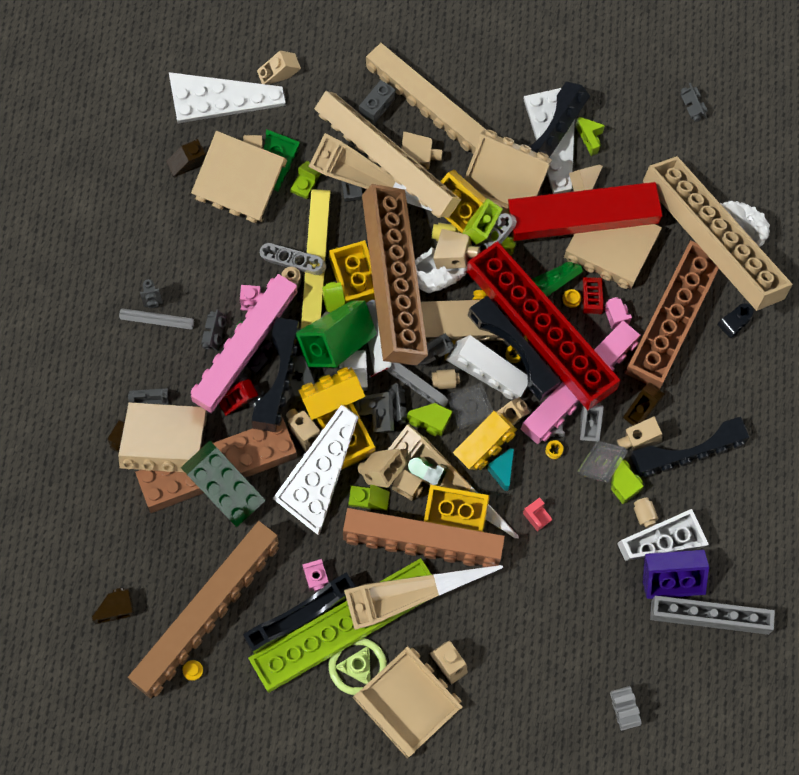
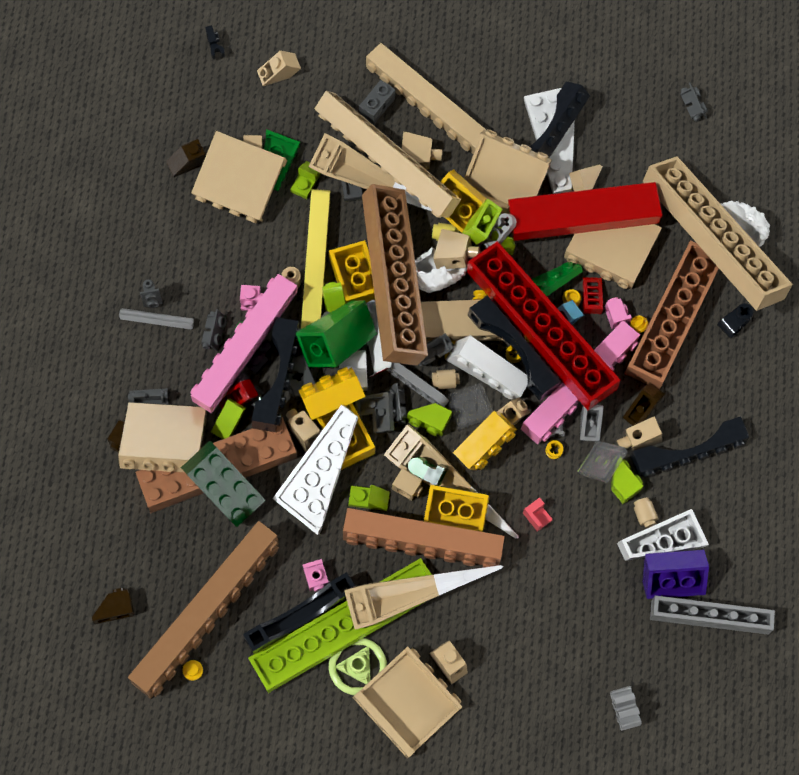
white wing [169,72,286,123] -> none
light grey beam [260,243,326,275] -> none
tan torso [358,449,407,487] -> none
teal slope [487,449,514,491] -> none
lime slope [575,117,605,156] -> none
none -> black plate [205,25,225,59]
none -> lime tile [211,399,246,439]
none -> medium azure brick [557,300,583,325]
none -> yellow plate [630,315,649,333]

